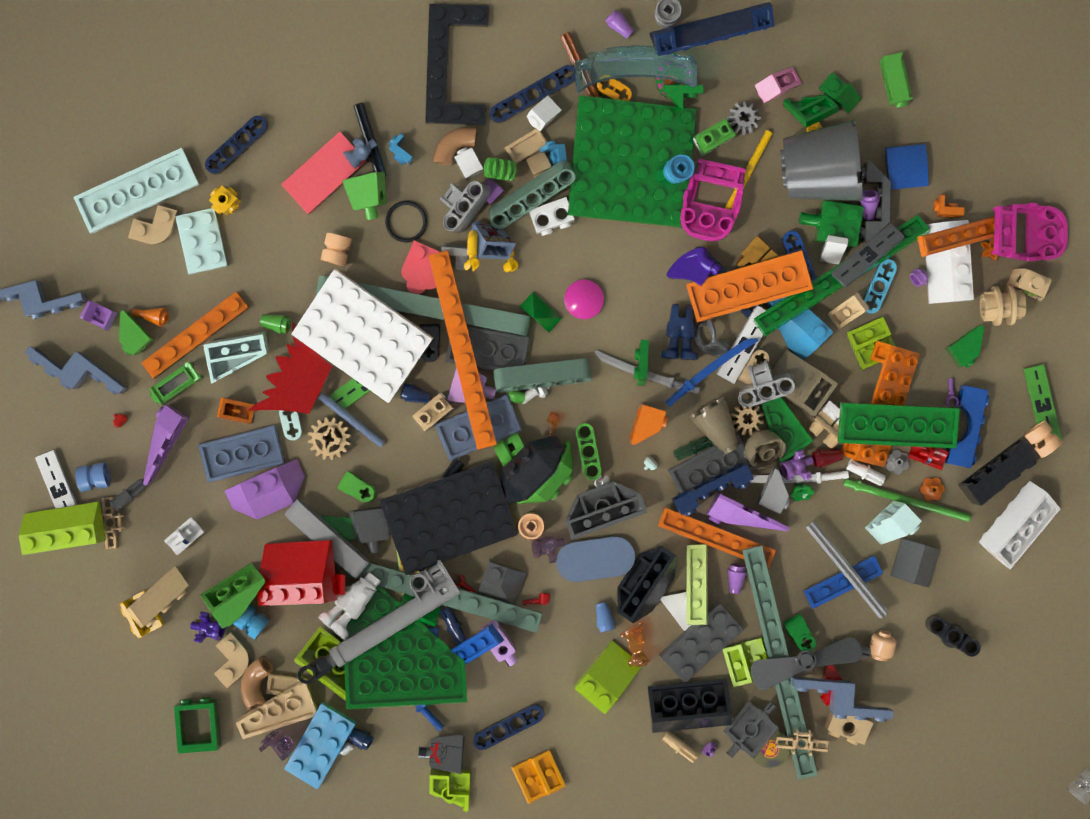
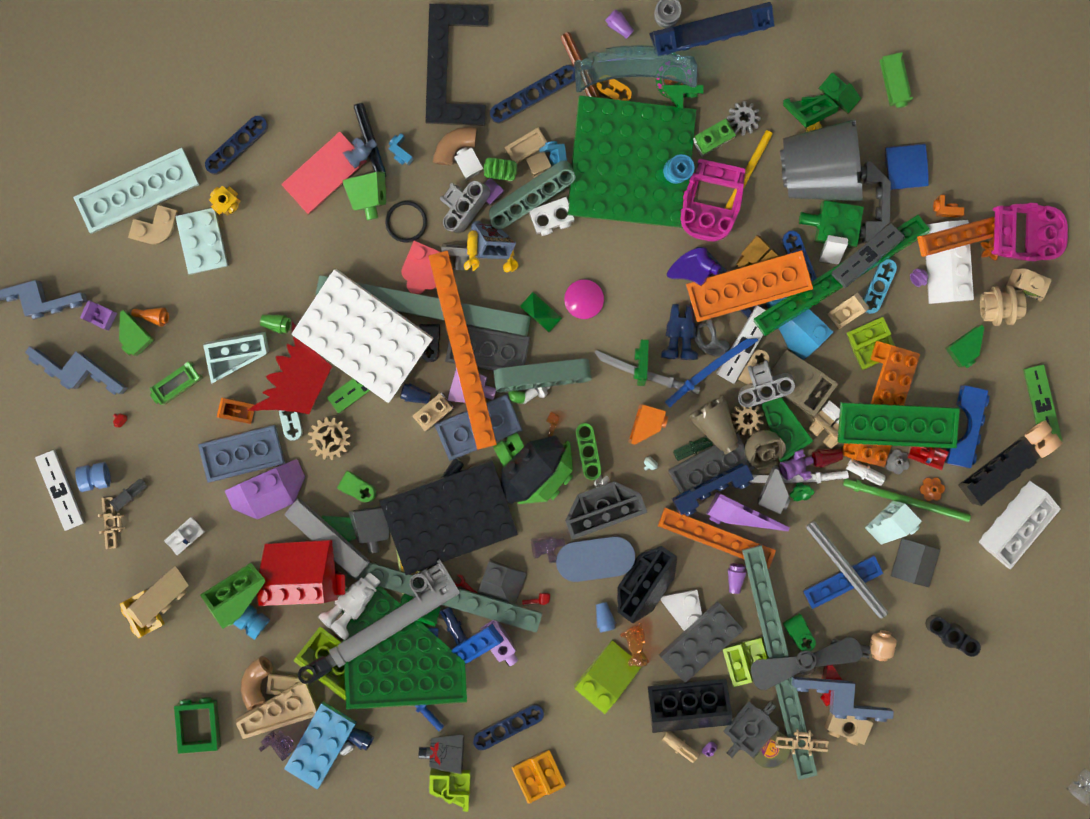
lime slope [19,501,106,555] -> none
orange plate [141,292,249,379] -> none
medium lavender wedge [143,405,190,486] -> none
dark purple piece [190,611,226,643] -> none
tan plate [214,632,249,688] -> none
sand blue bar [318,392,385,447] -> none
light nougat wheel [320,233,352,266] -> none
light nougat wheel [518,512,544,539] -> none
white brick [527,95,561,131] -> none
yellowish green plate [687,545,708,625] -> none
bright pink slope [755,67,802,103] -> none
medium lavender cone [860,190,880,221] -> none
medium lavender hand [945,378,959,406] -> none

